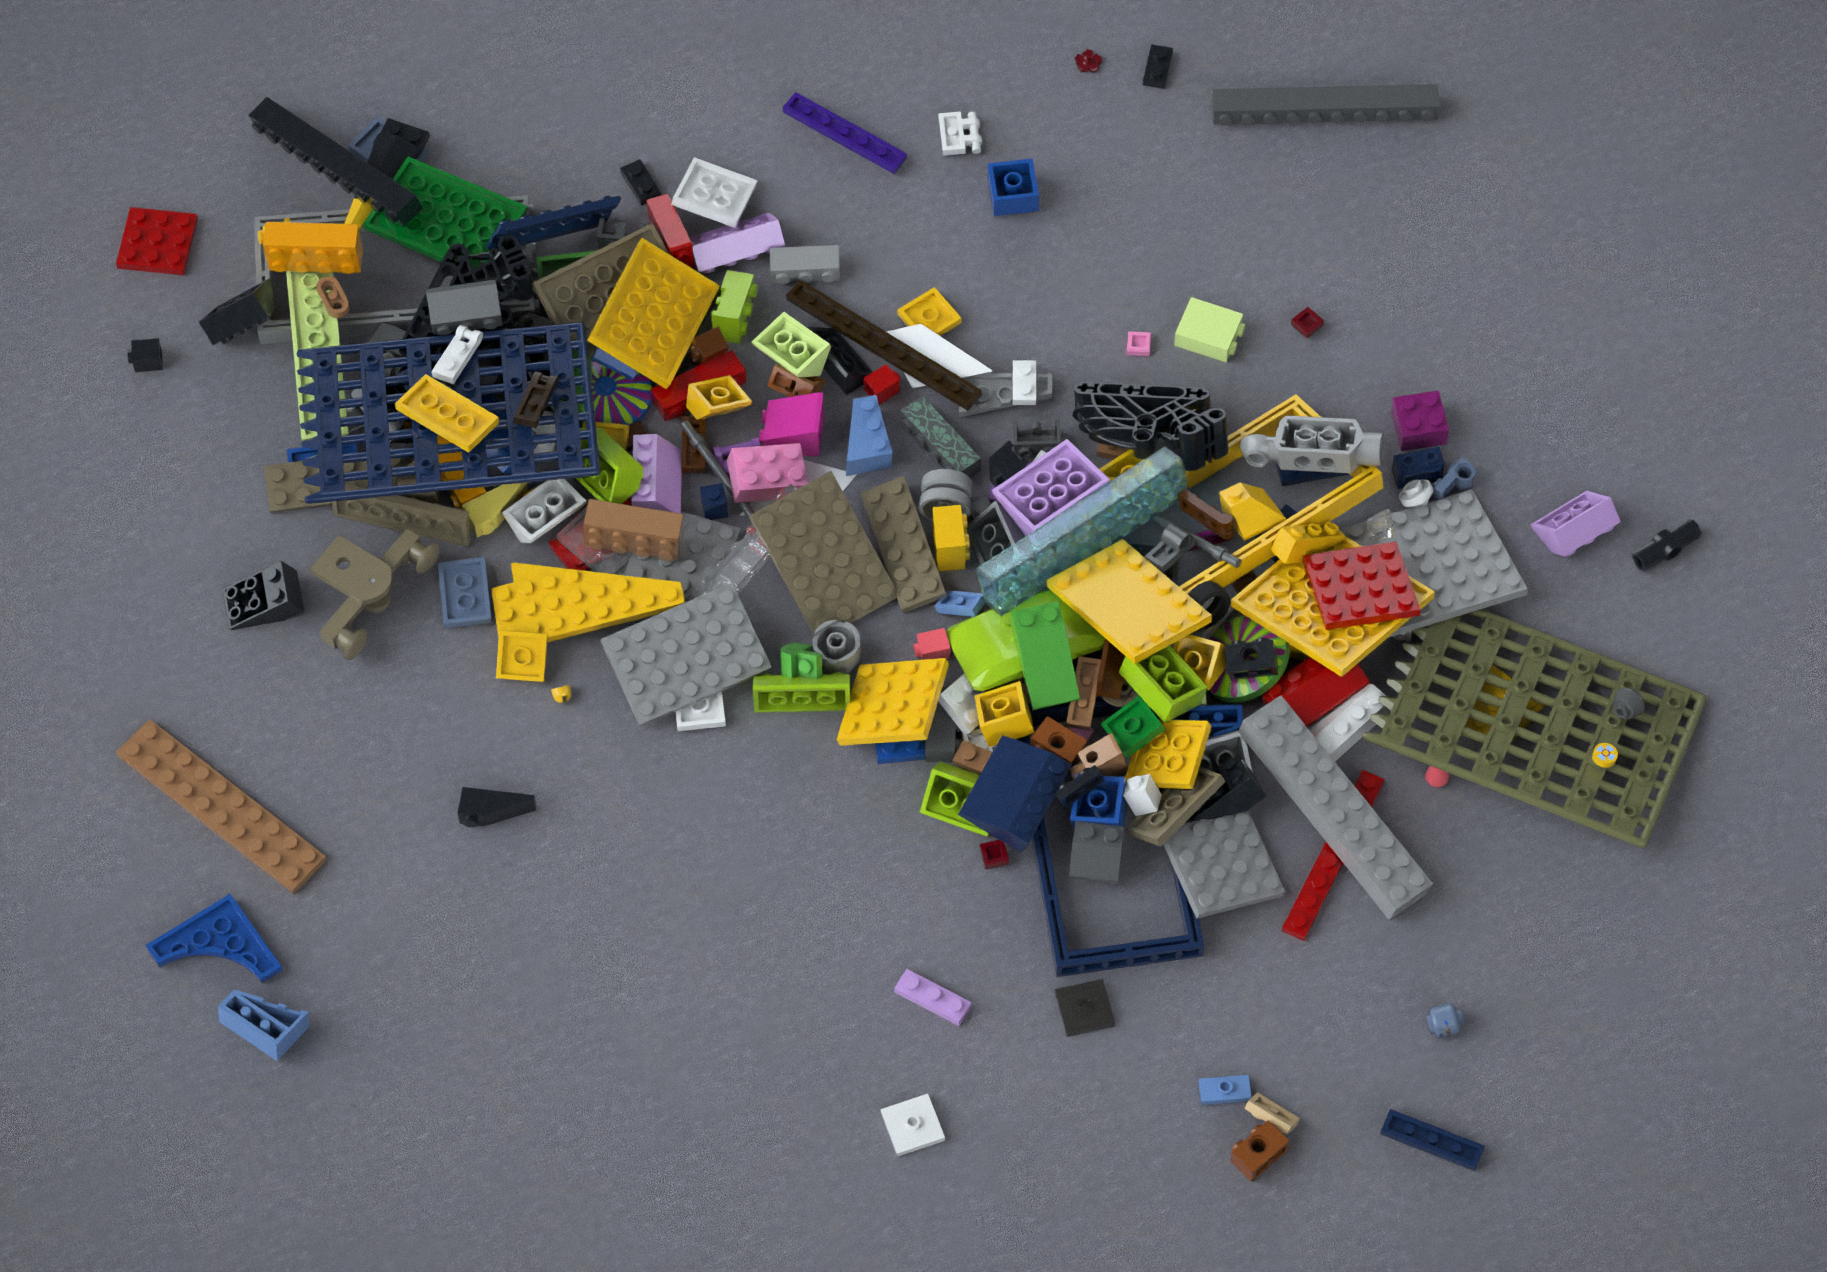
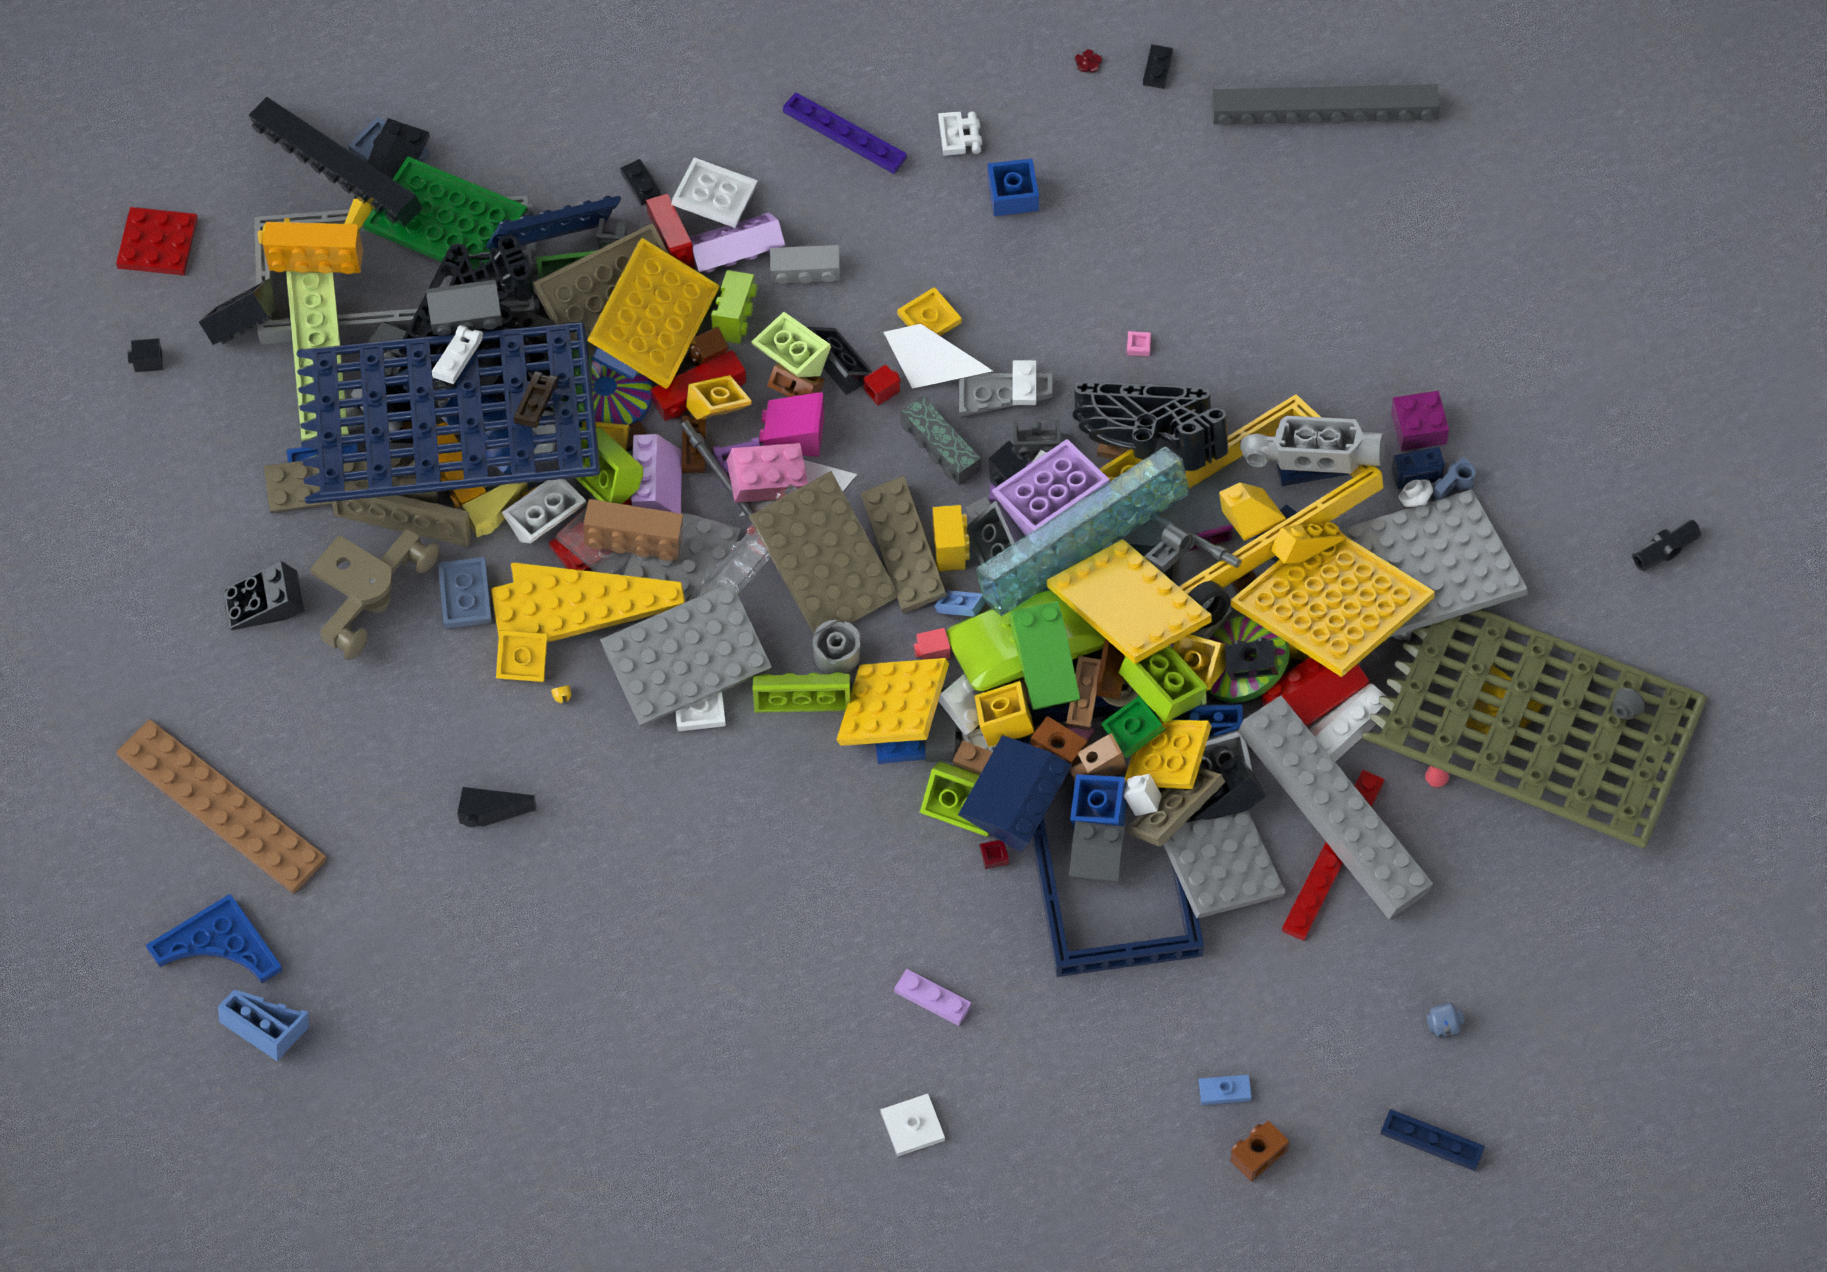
medium nougat plate [316,276,350,318] -> none
yellow plate [395,374,499,453] -> none
dark blue brick [700,483,728,520] -> none
bright green brick [781,642,822,679] -> none
dark brown plate [786,280,982,411] -> none
medium blue wedge [846,395,892,476] -> none
light grey wheel [919,469,973,521] -> none
black plate [1055,765,1105,809] -> none
clear smoke plate [1055,979,1115,1037] -> none
yellowish green brick [1174,297,1245,363] -> none
reddish brown plate [1178,488,1235,540] -> none
tan plate [1244,1092,1300,1135] -> none
dark red plate [1291,307,1324,338] -> none
red plate [1303,541,1420,630] -> none
clear slope [1366,509,1393,540] -> none
lavender slope [1530,491,1621,557] -> none
yellow tile [1592,743,1618,768] -> none

